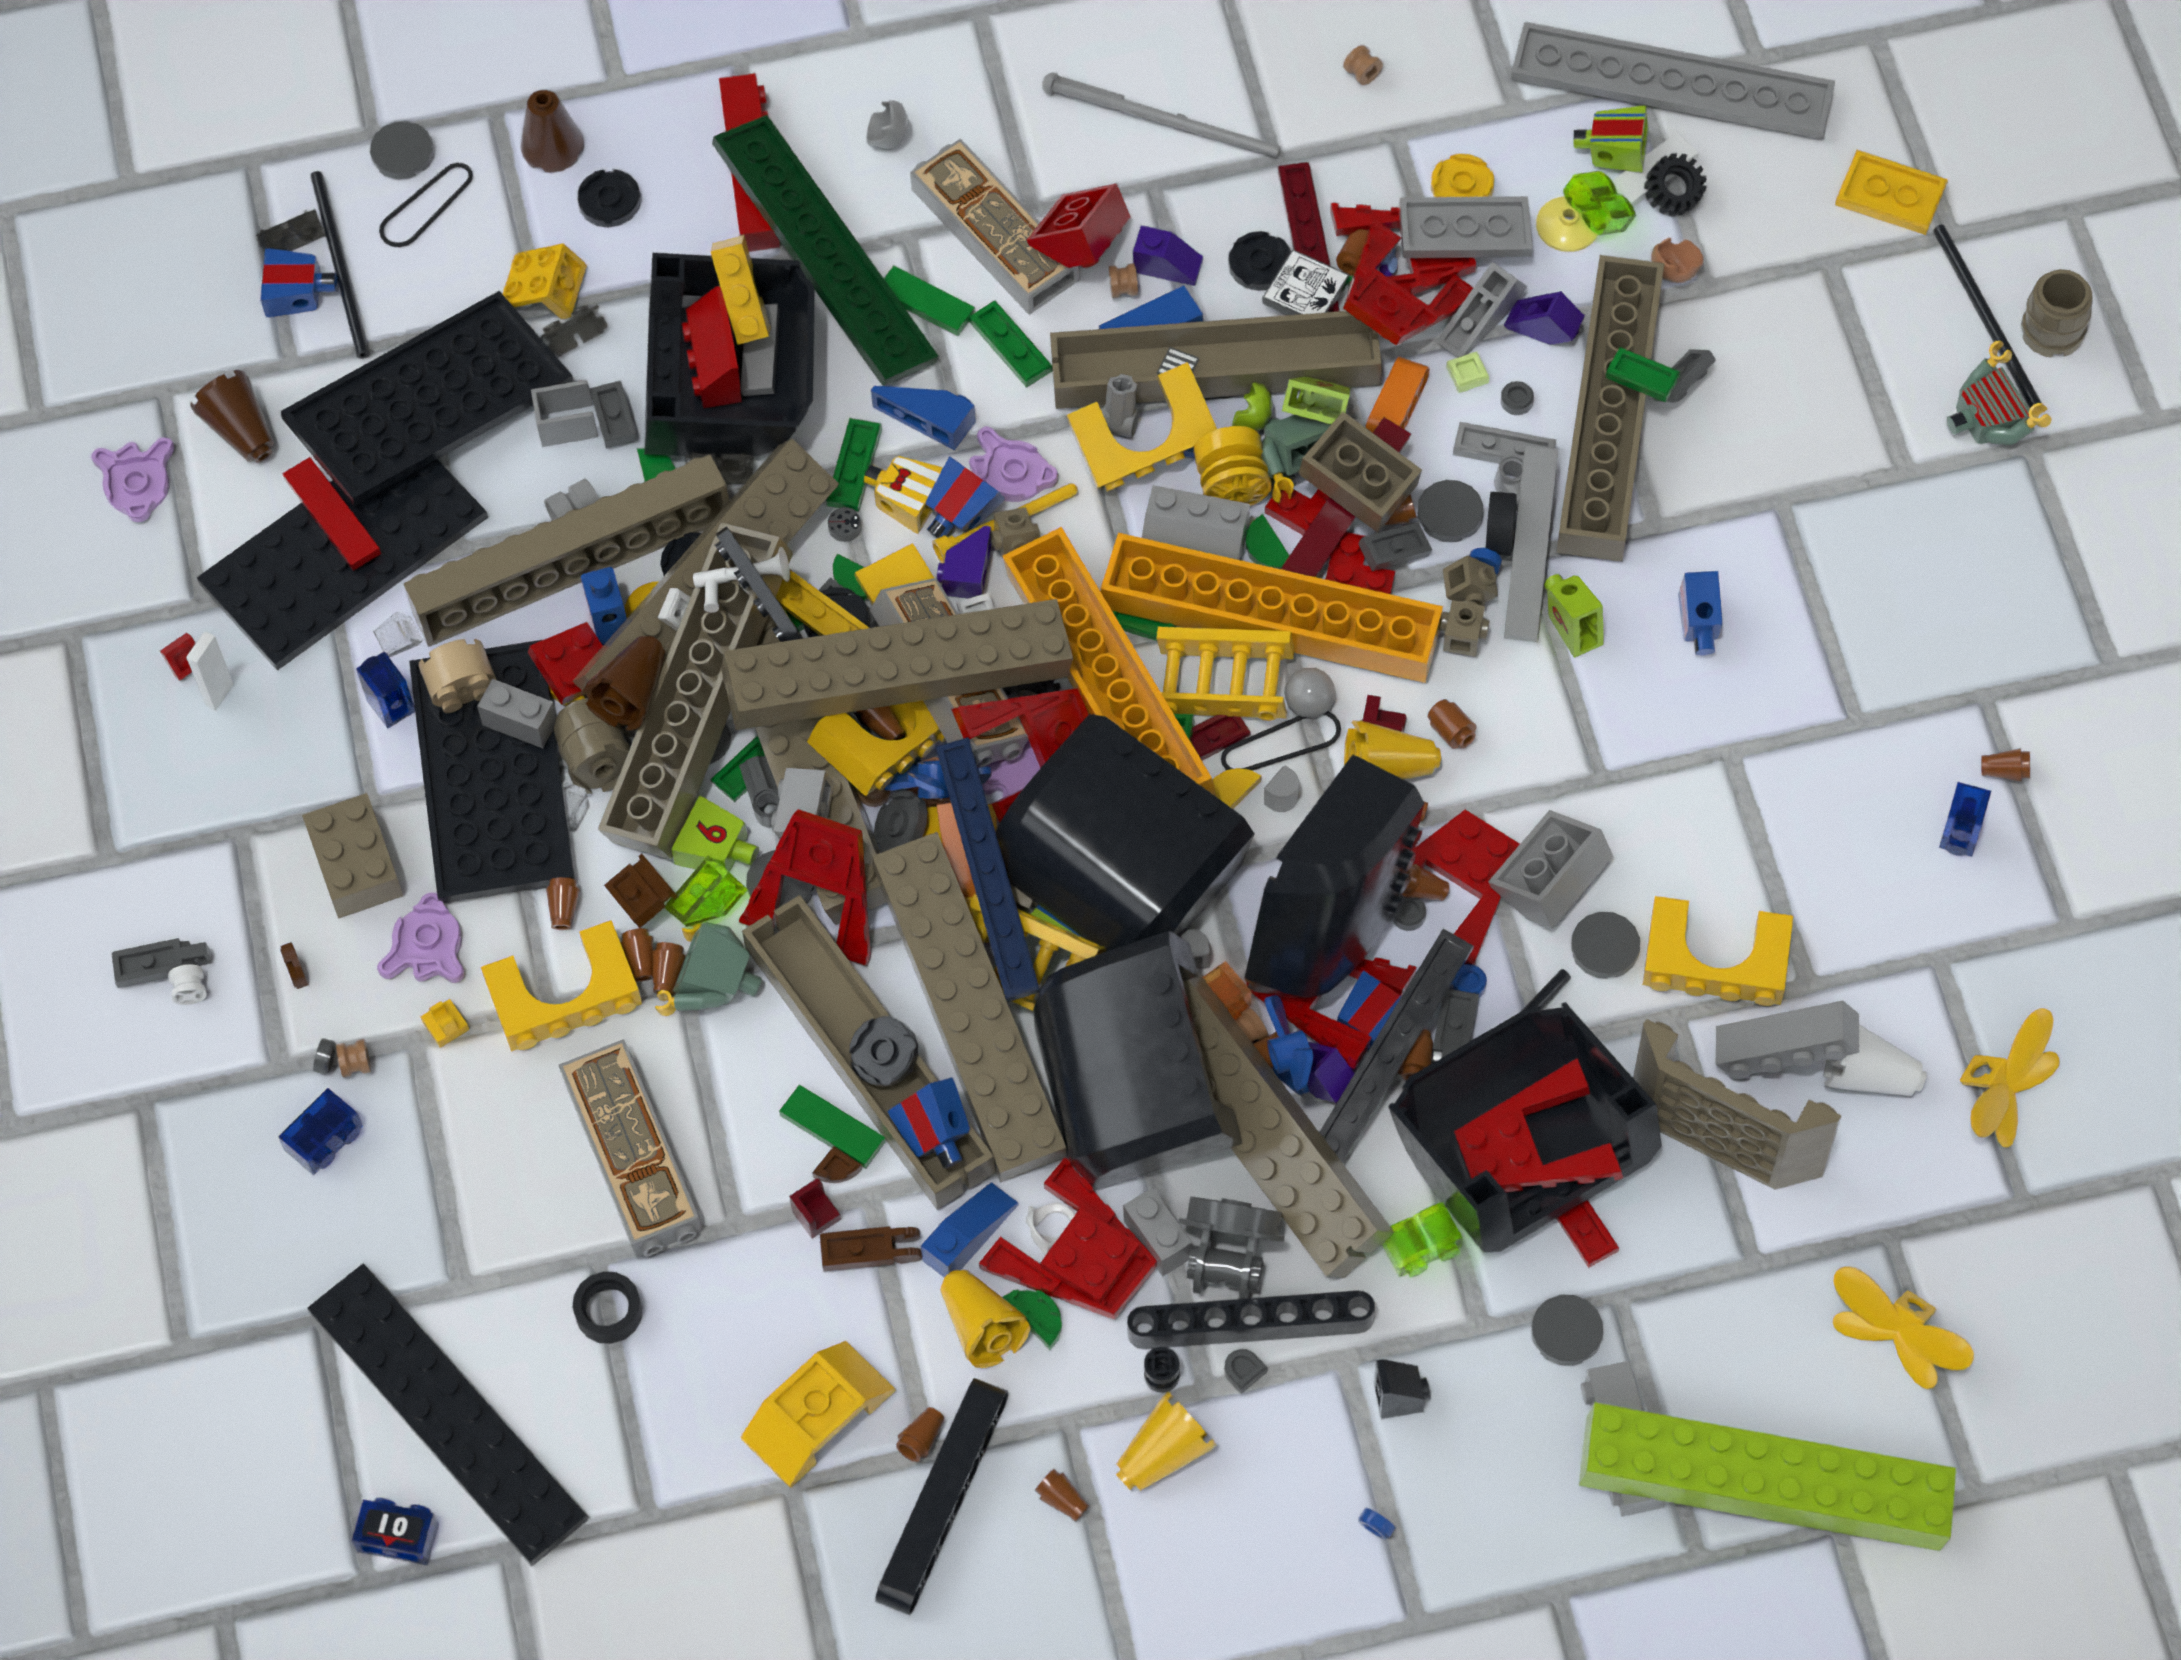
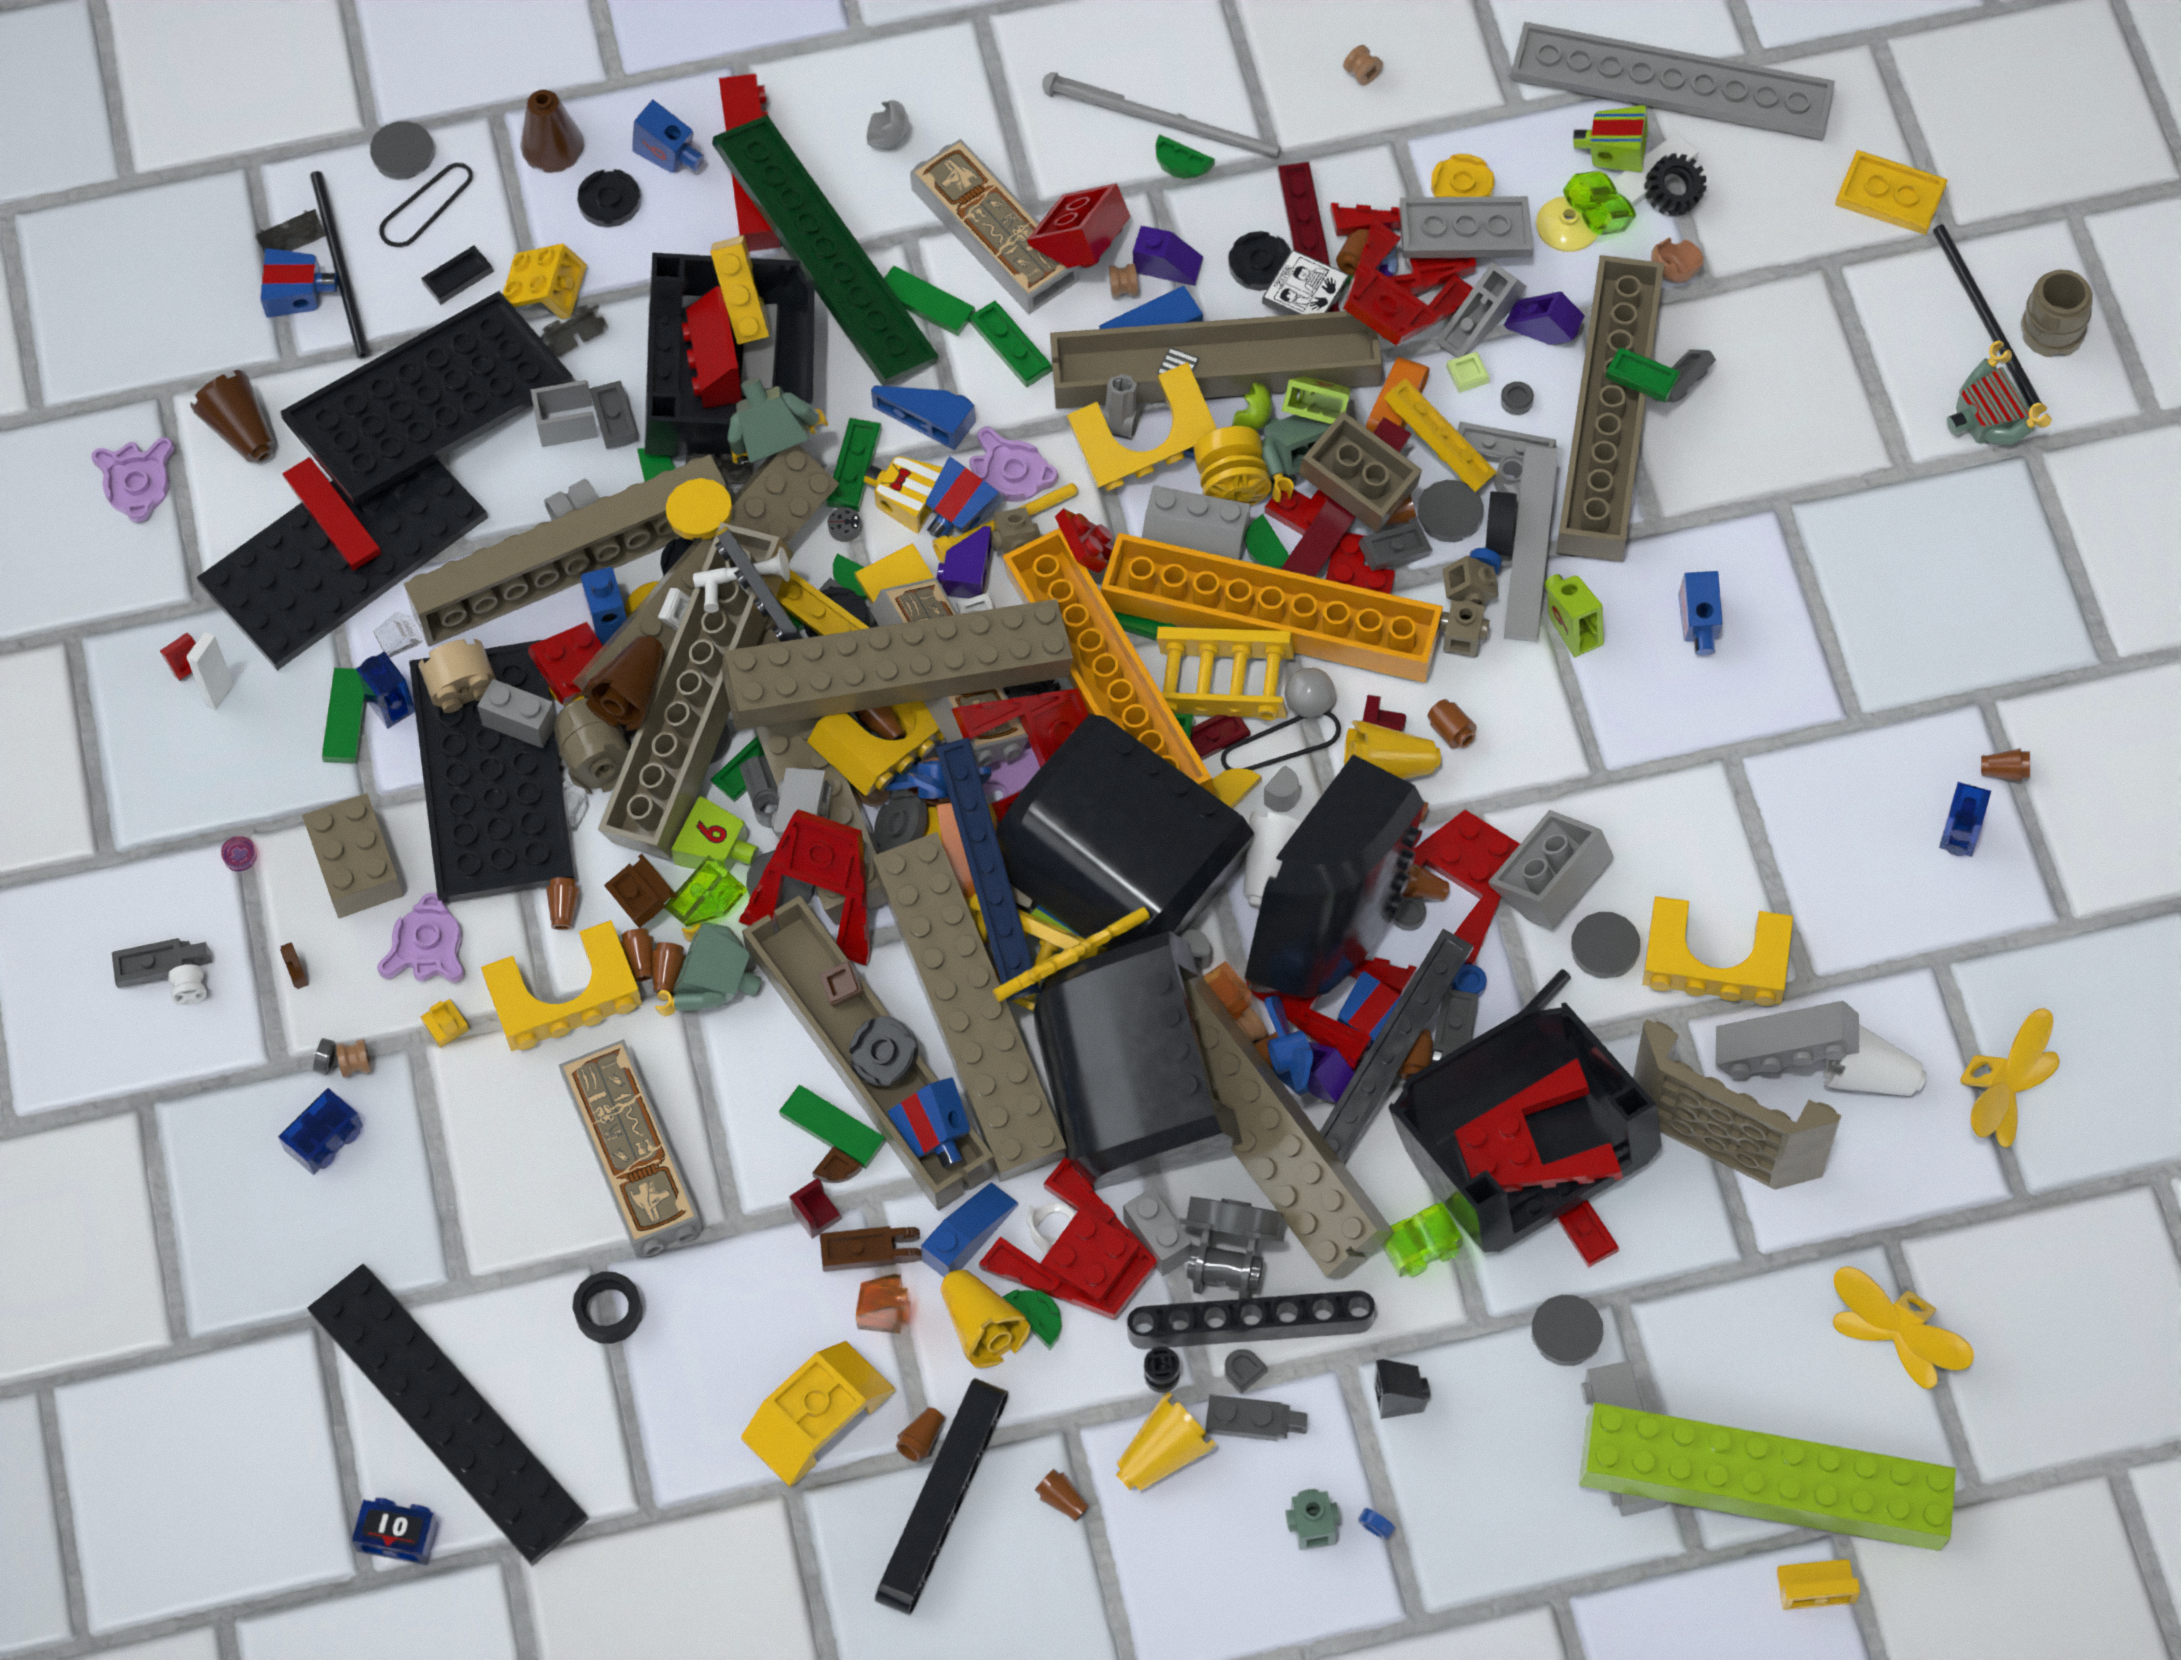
none -> clear pink tile [221,836,257,872]
none -> green tile [321,668,369,763]
none -> black tile [421,245,493,305]
none -> blue torso [632,99,705,173]
none -> yellow tile [665,478,733,540]
none -> sand green torso [727,377,829,463]
none -> reddish brown tile [819,960,865,1008]
none -> clear orange slope [855,1274,910,1334]
none -> yellow piece [992,907,1150,1002]
none -> red plate [1054,508,1114,574]
none -> green tile [1155,134,1215,179]
none -> dark grey hinge [1205,1394,1308,1441]
none -> white cone [1243,811,1302,909]
none -> sand green brick [1285,1489,1340,1550]
none -> yellow plate [1384,378,1497,492]
none -> yellow panel [1776,1559,1860,1610]

